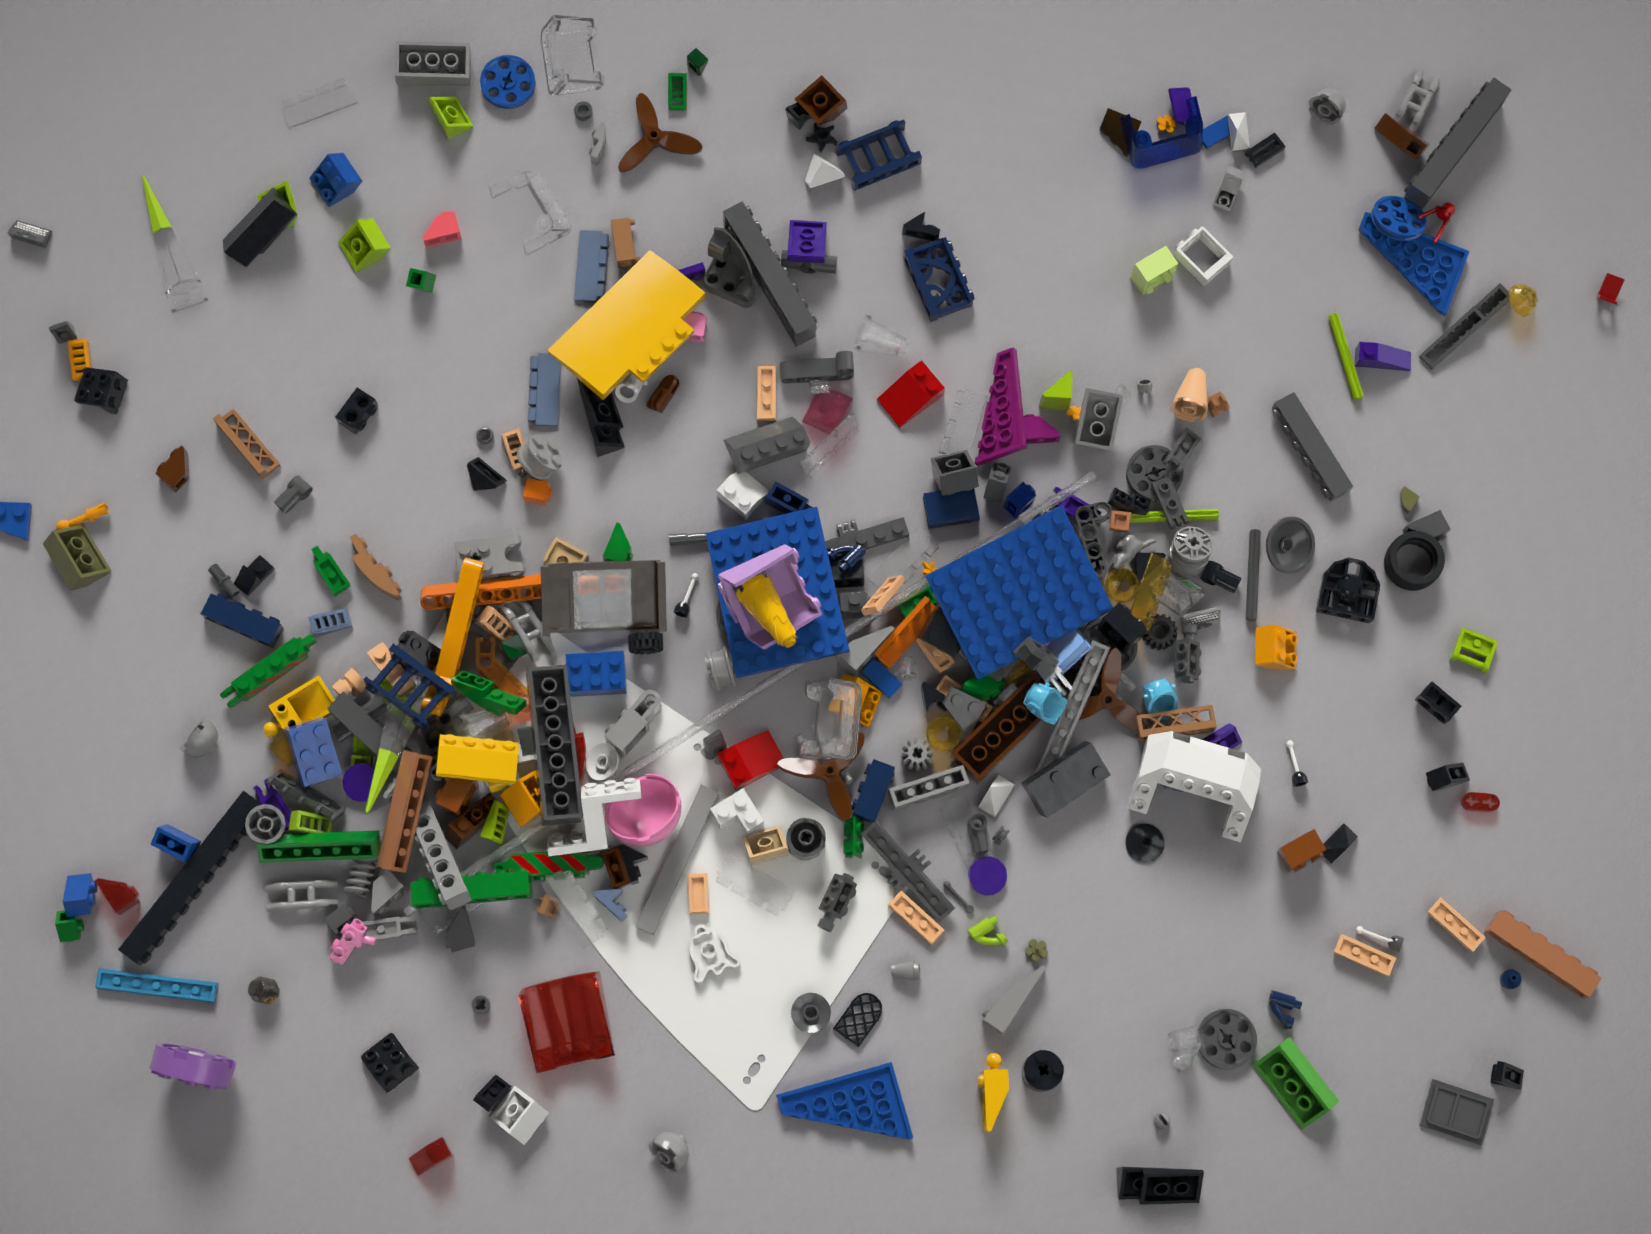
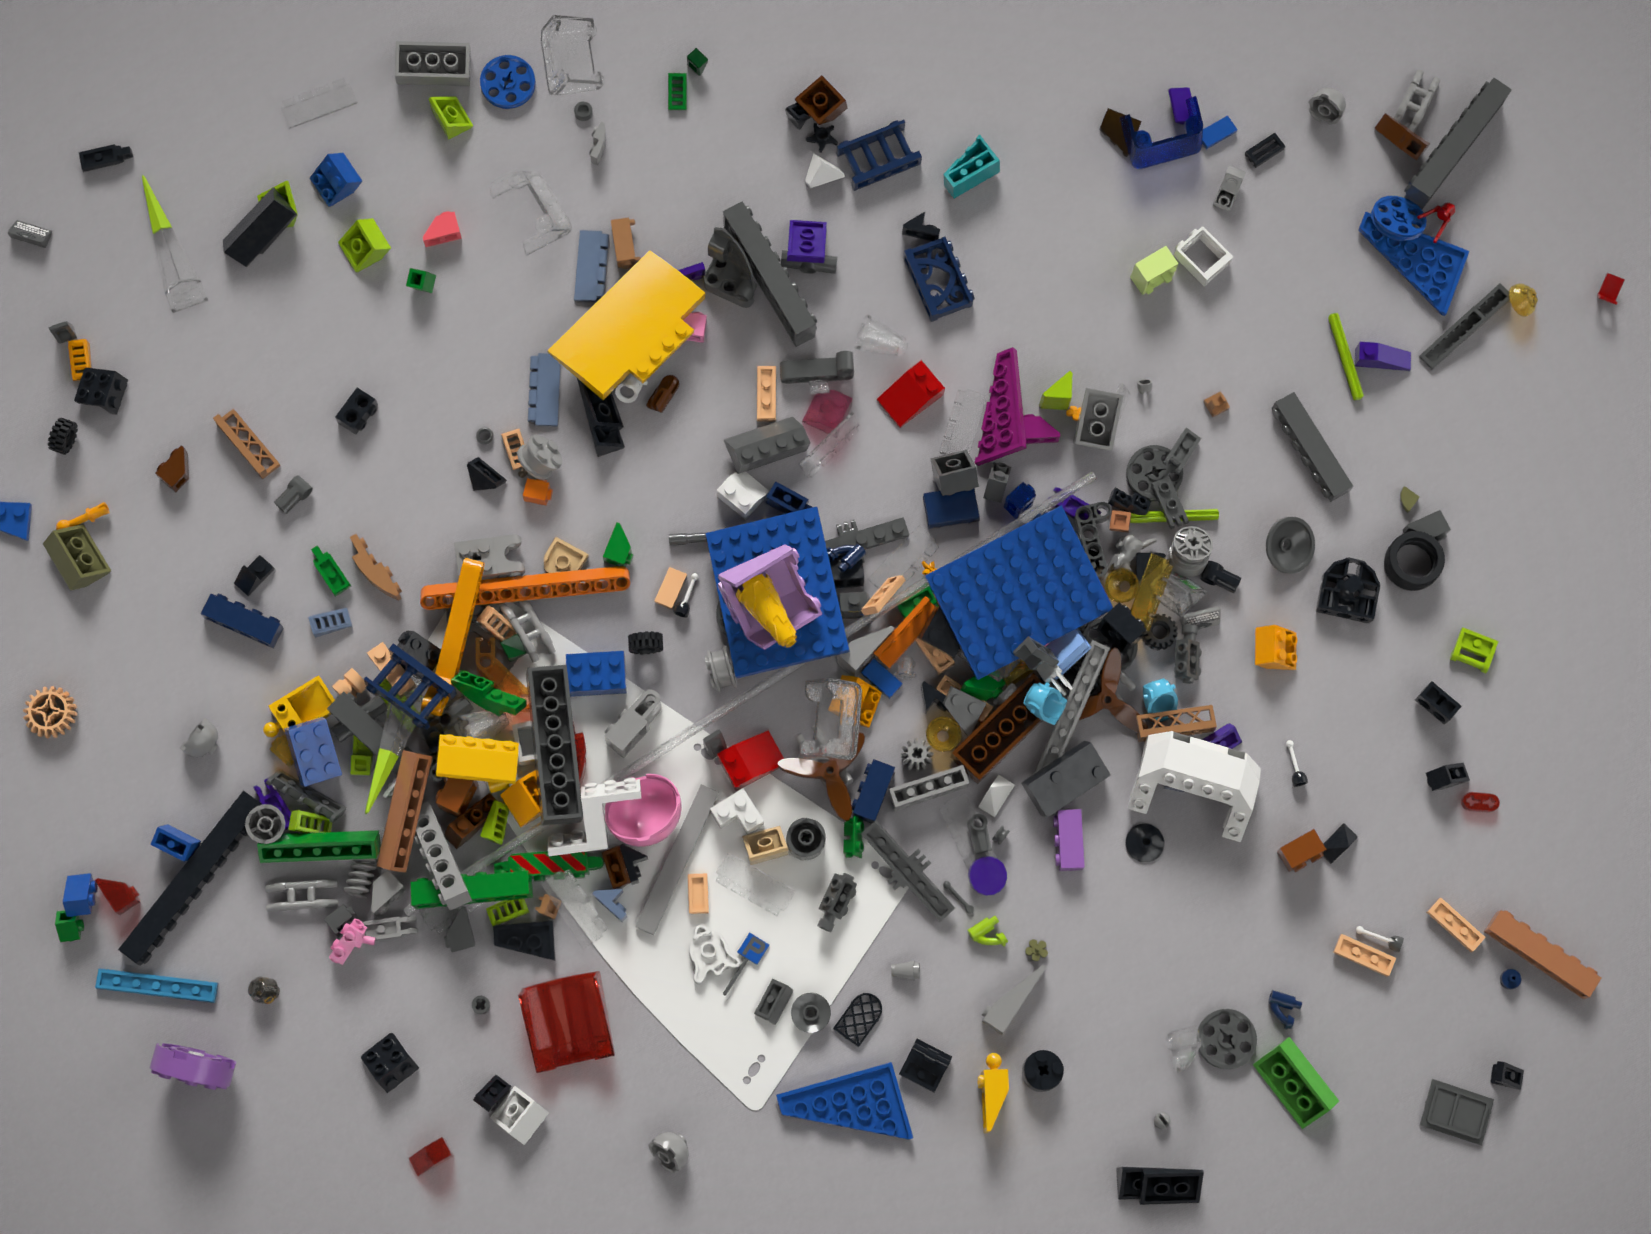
dark grey axle [208,564,240,599] -> none
green hinge [220,634,317,708] -> none
dark purple tile [342,763,375,802] -> none
dark brown piece [540,560,667,636] -> none
white dish [586,742,619,781] -> none
reddish brown piece [618,93,703,173] -> none
light nougat tile [888,891,945,945] -> none
light orange plant [1156,115,1177,133] -> none
light nougat cone [1170,368,1208,422] -> none
white slope [1227,112,1250,151] -> none
dark grey axle [1246,529,1261,621] -> none
none -> light nougat gear [23,686,77,739]
none -> black tyre [48,418,78,455]
none -> black hinge [79,144,133,172]
none -> lime slope [486,899,530,927]
none -> black wing [493,921,556,961]
none -> light nougat tile [654,567,687,609]
none -> piece [723,933,769,996]
none -> dark grey slope [754,978,793,1025]
none -> black plate [899,1038,952,1093]
none -> teal wedge [943,134,1000,199]
none -> medium lavender brick [1053,809,1085,871]

